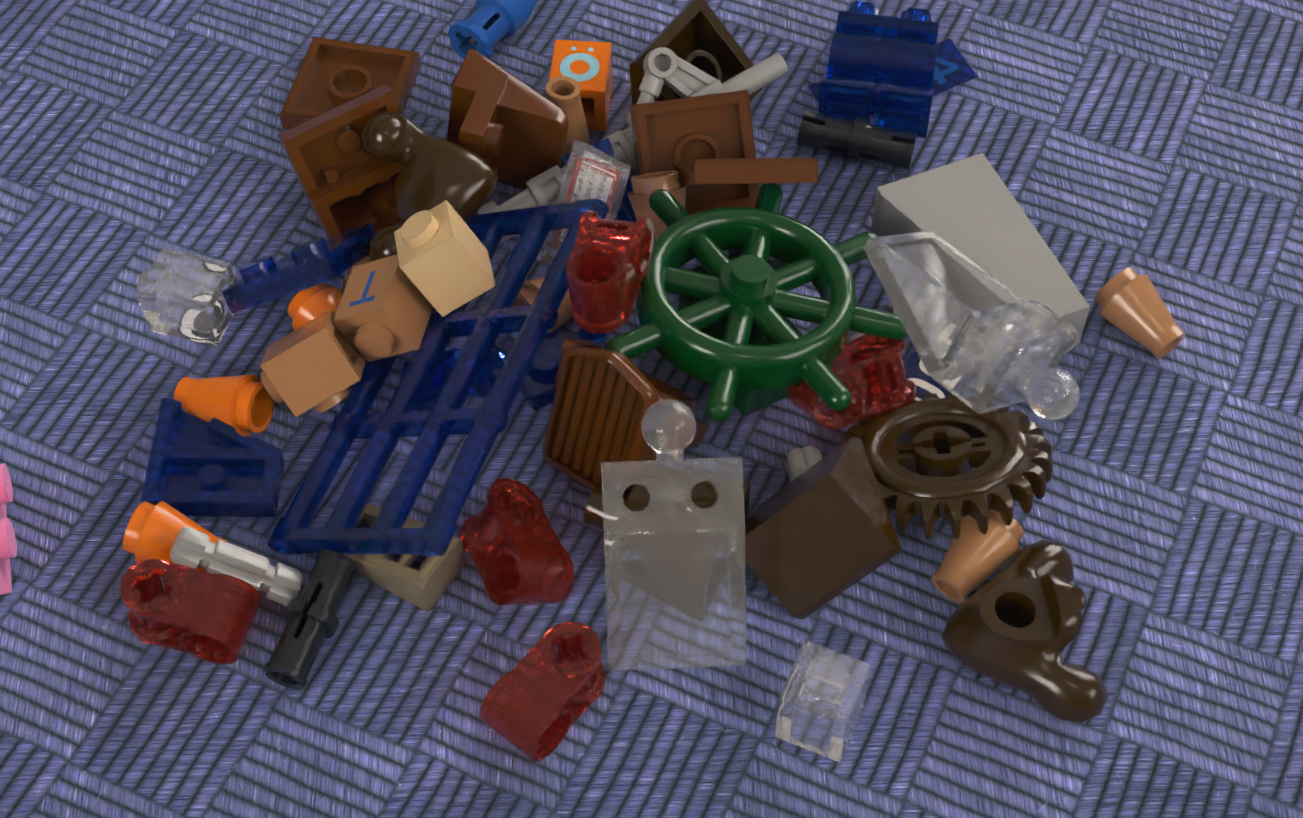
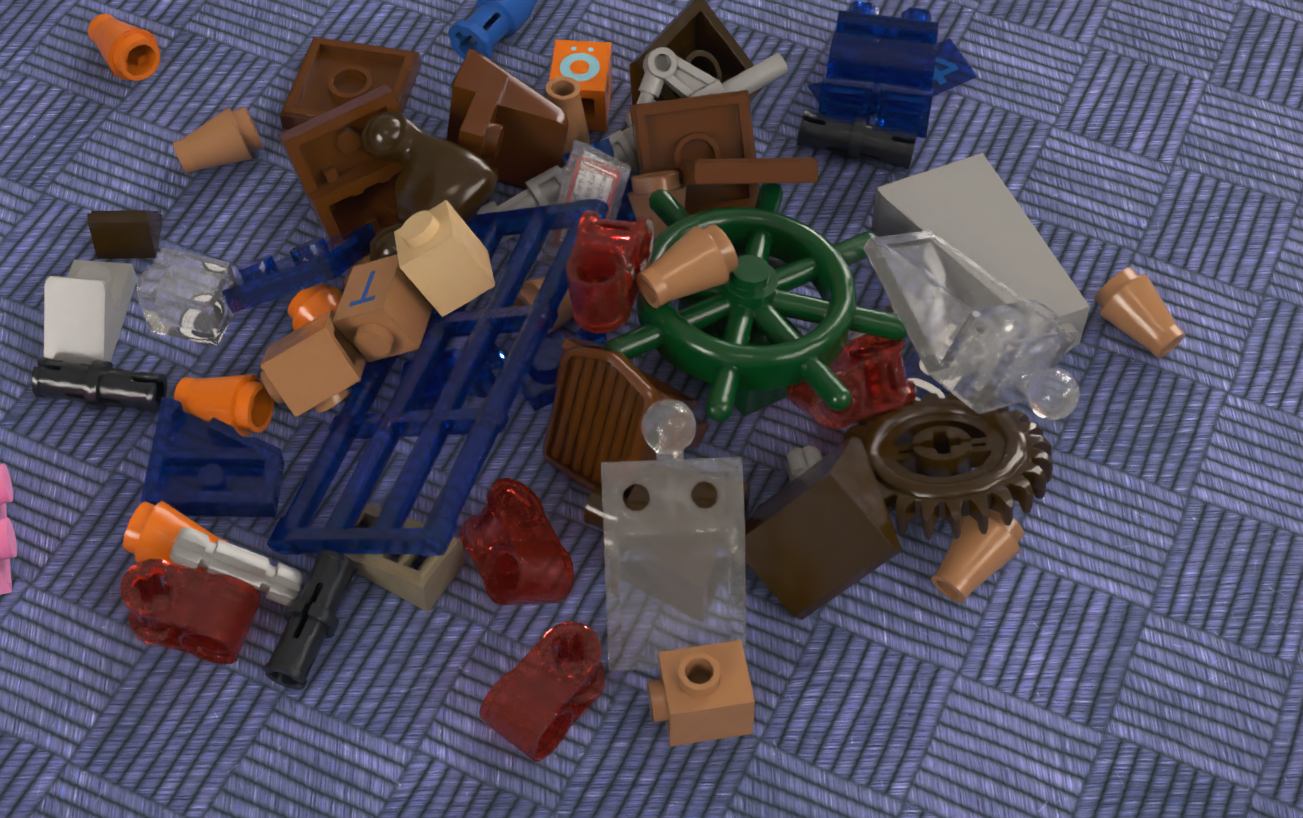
clear brick [775,640,872,762] -> none
dark brown head [942,540,1108,723] -> none
none -> black pin [32,357,167,414]
none -> light grey slope [44,259,137,364]
none -> dark brown slope [87,210,162,259]
none -> orange cone [88,14,160,81]
none -> medium nougat cone [173,106,264,175]
none -> medium nougat cone [636,224,738,308]
none -> medium nougat brick [647,640,755,747]

